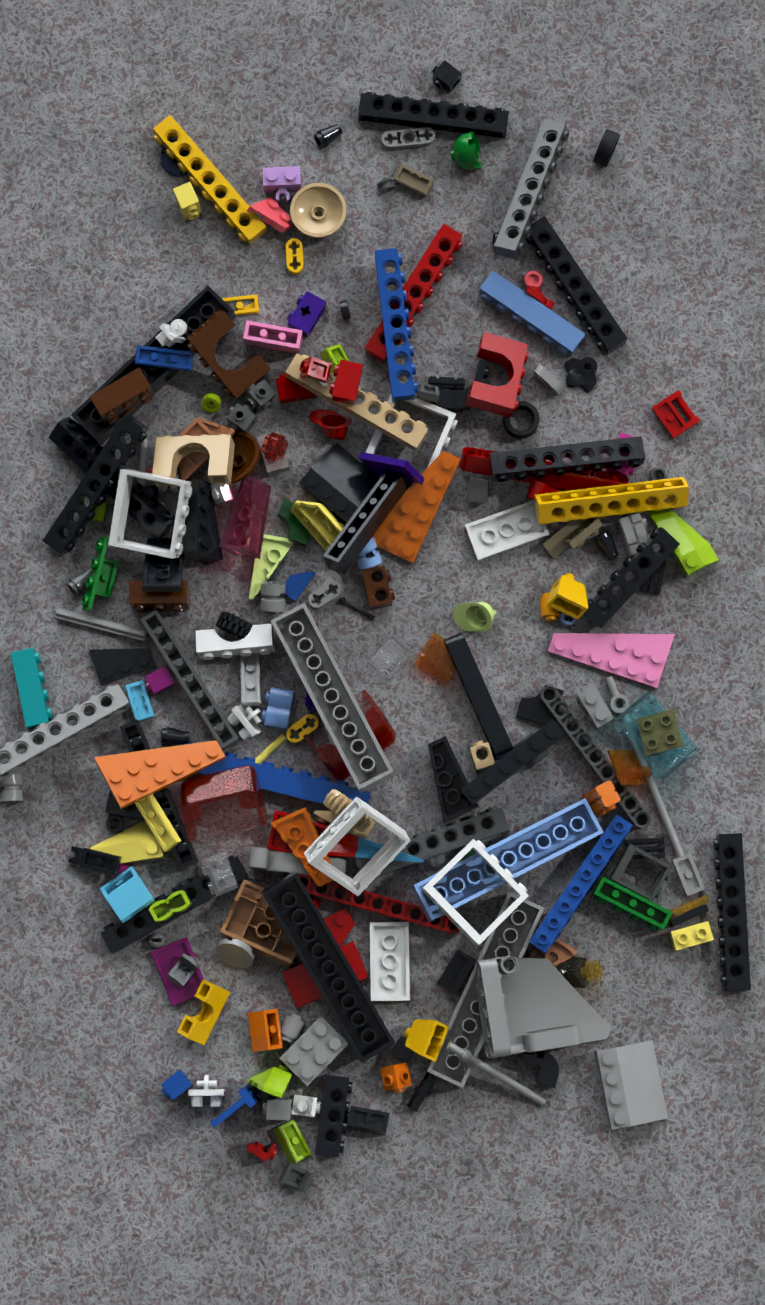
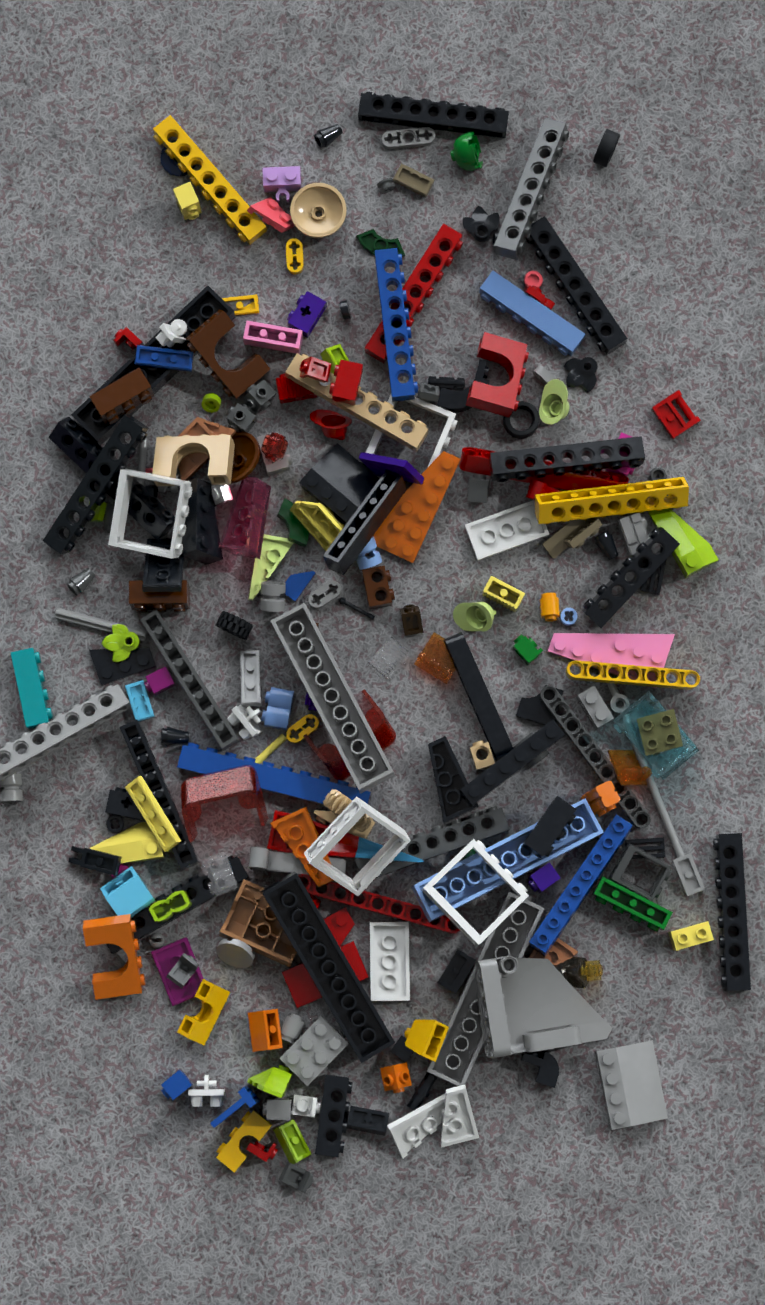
green bracket [81,536,119,612] -> none
orange wing [94,740,225,809] -> none
white arch [196,624,276,660] -> none
black brick [432,60,462,93] -> none
light grey bar [446,1042,546,1106] -> none
yellow torso [547,573,588,620] -> none
black tile [669,904,709,927] -> none
clear yellow tile [671,894,709,918] -> none
none -> orange arch [83,914,146,1000]
none -> lime plate [101,624,140,662]
none -> red bracket [113,327,144,350]
none -> yellow arch [216,1110,272,1173]
none -> dark green tile [356,229,405,257]
none -> white wing [387,1093,445,1159]
none -> dark brown bracket [399,604,424,636]
none -> white wing [441,1085,479,1148]
none -> black plate [463,206,500,242]
none -> light yellow brick [482,576,525,612]
none -> green brick [513,634,543,665]
none -> black brick [522,796,576,859]
none -> dark purple brick [528,862,561,894]
none -> yellowish green piece [539,379,570,425]
none -> yellow beam [566,660,700,690]

